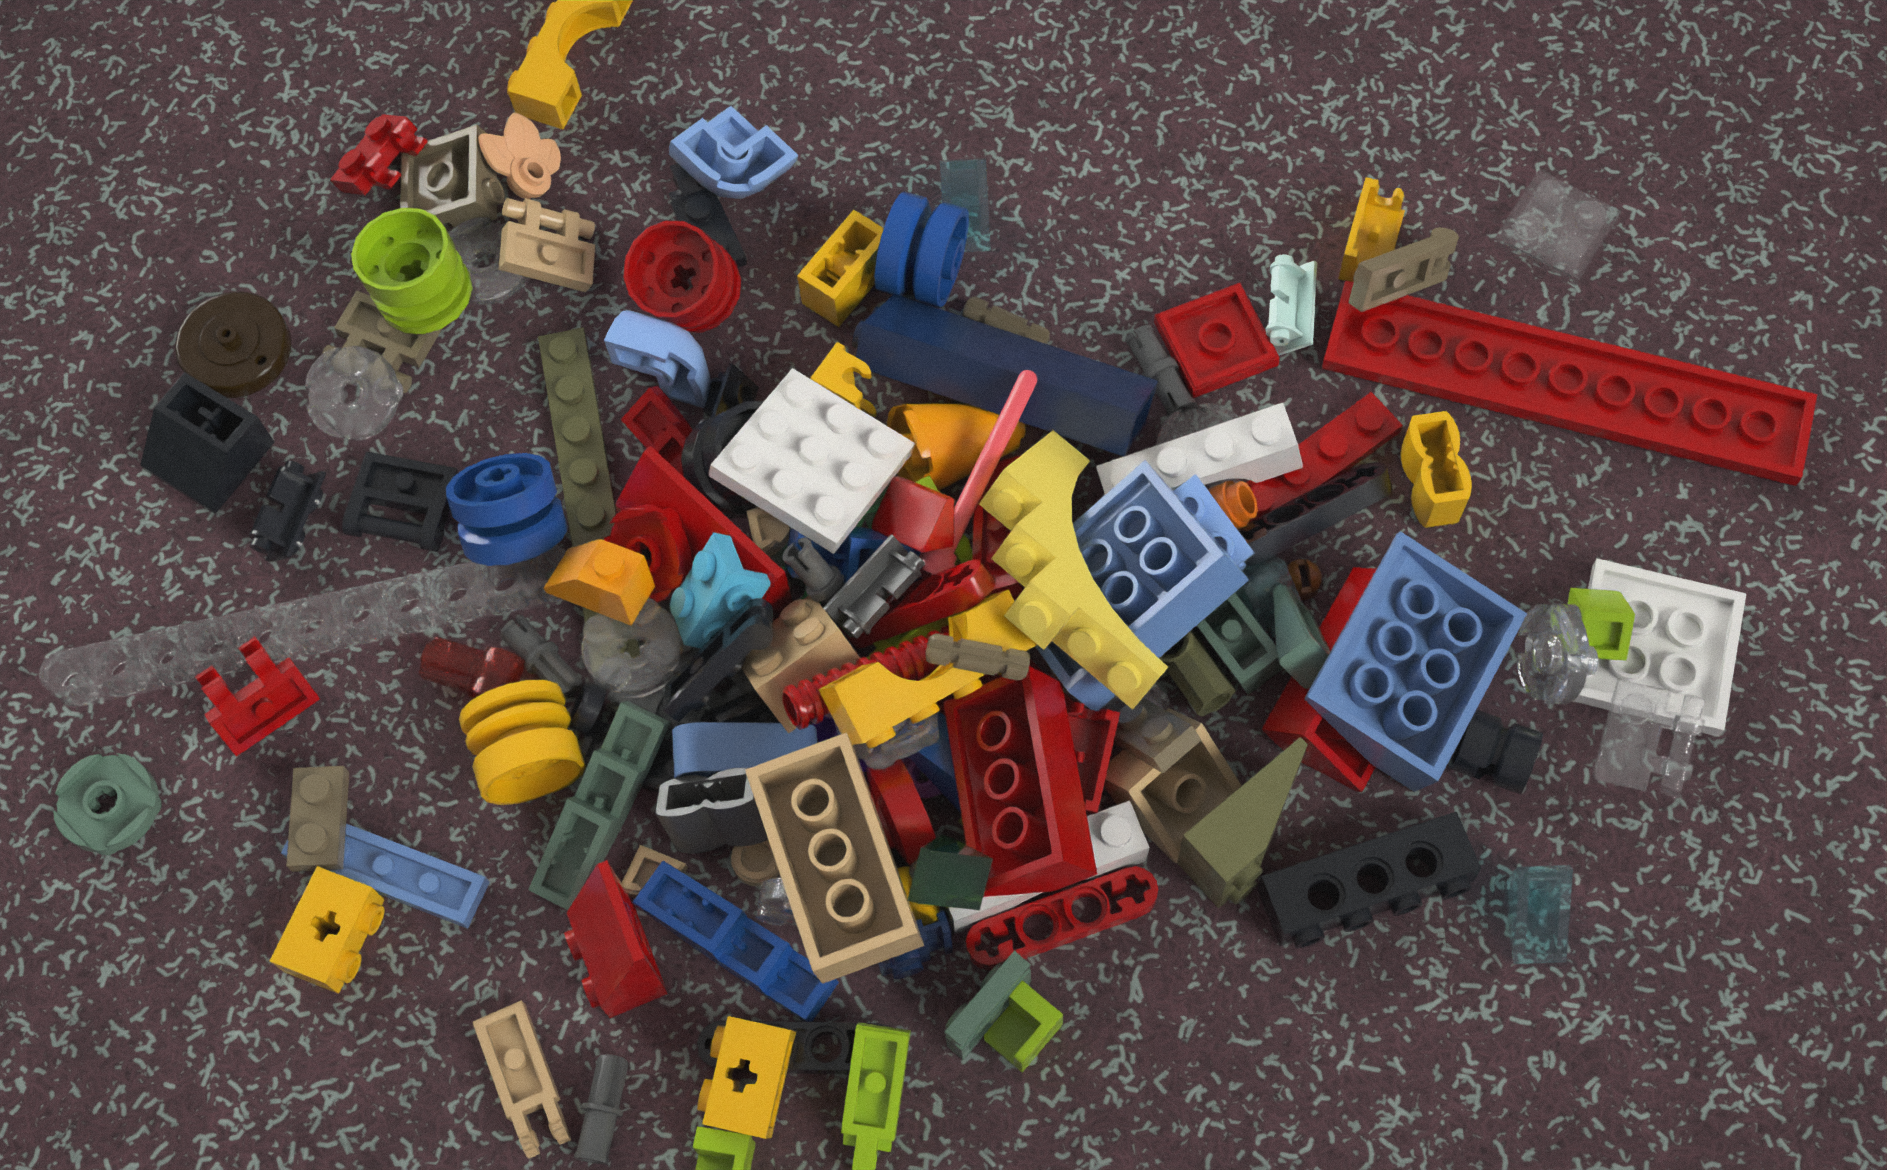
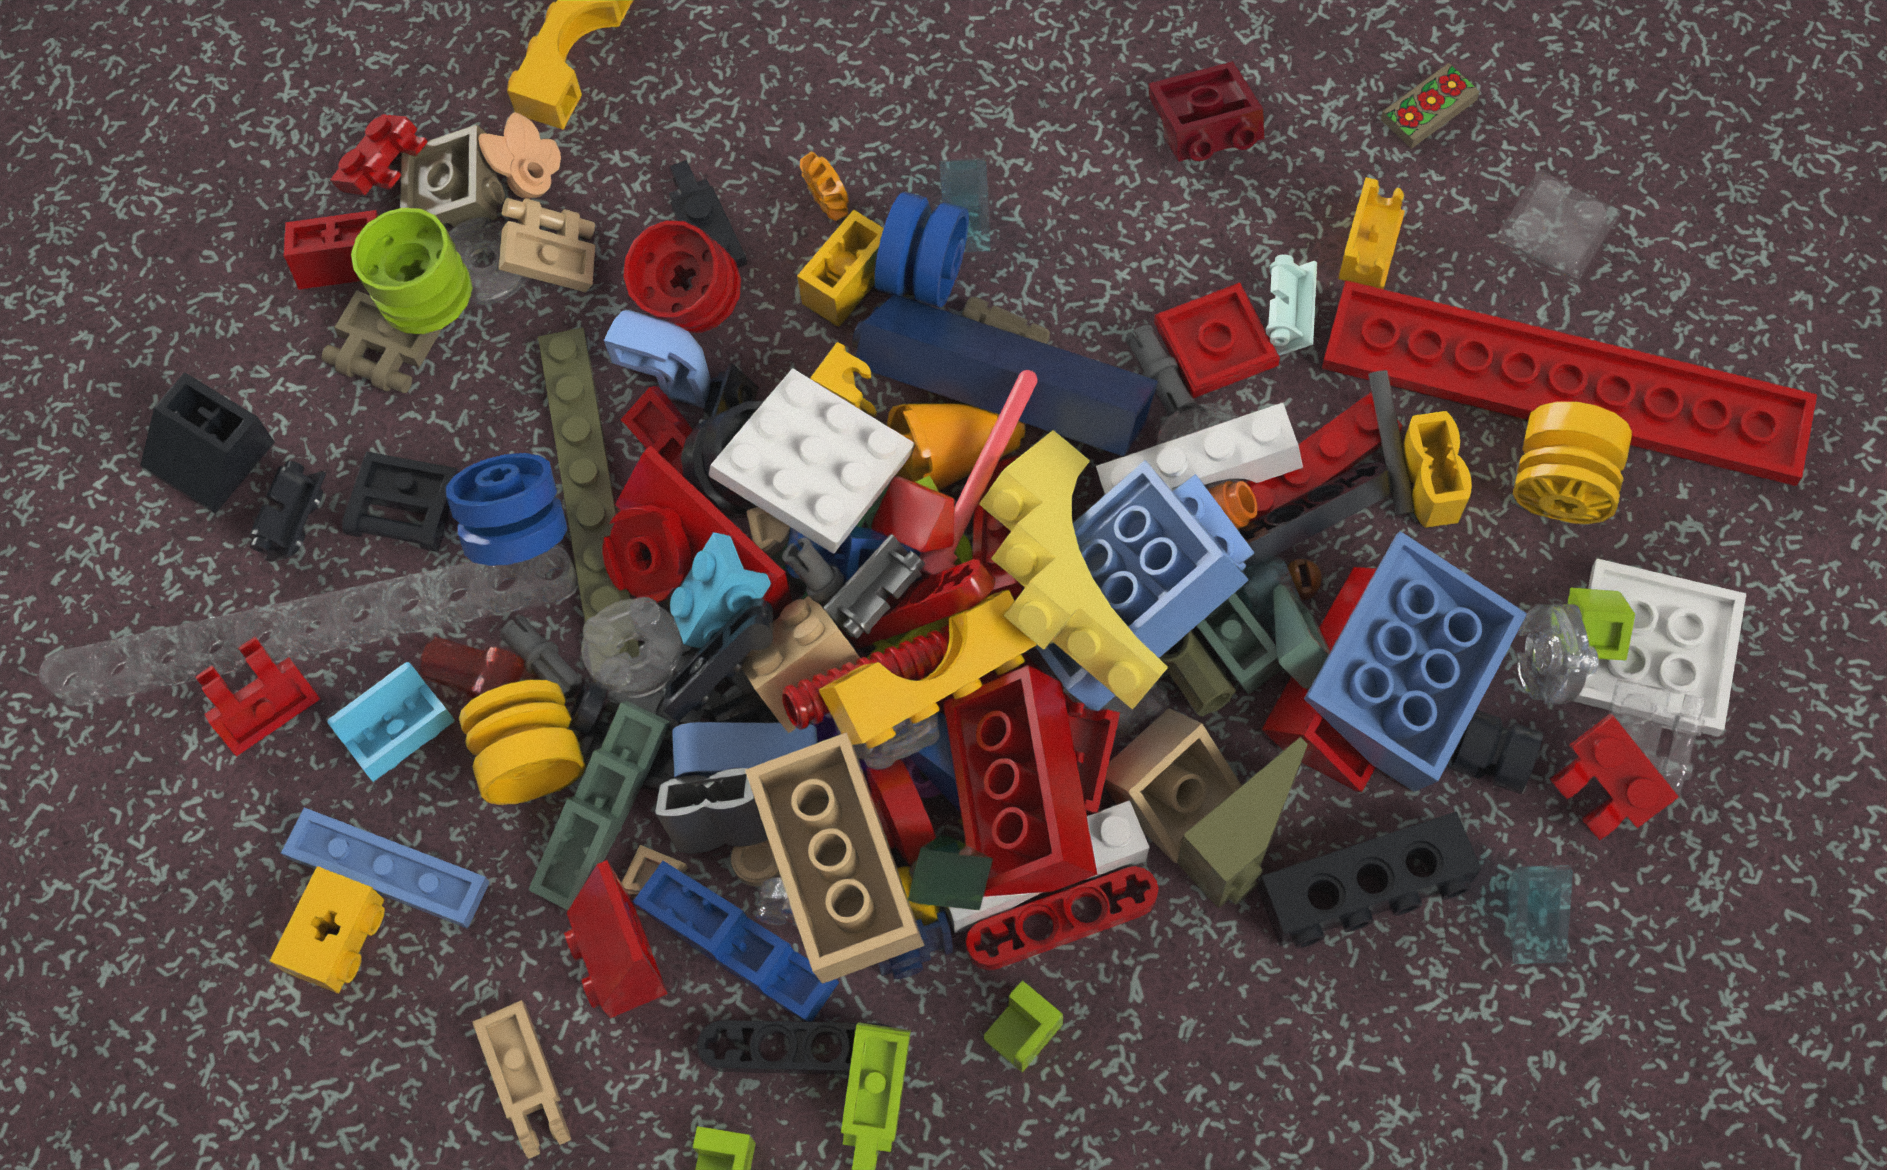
sand green plate [53,753,162,855] -> none
dark brown wheel [175,292,292,398] -> none
dark tan plate [286,766,349,872] -> none
clear plate [305,346,404,441] -> none
light orange slope [544,539,655,626] -> none
dark grey axle [574,1054,629,1165] -> none
light blue brick [669,106,798,199] -> none
yellow brick [697,1016,796,1139] -> none
dark tan axle [926,633,1030,681] -> none
sand green plate [944,951,1031,1060] -> none
dark tan plate [1114,698,1201,773] -> none
dark tan plate [1348,227,1459,312] -> none
none -> red hinge [284,210,378,290]
none -> medium azure bracket [328,662,455,782]
none -> light orange gear [800,151,849,221]
none -> dark red plate [1148,61,1265,162]
none -> dark grey bar [1368,370,1415,516]
none -> tile [1381,63,1480,149]
none -> yellow wheel [1512,402,1632,524]
none -> red plate [1549,714,1679,840]

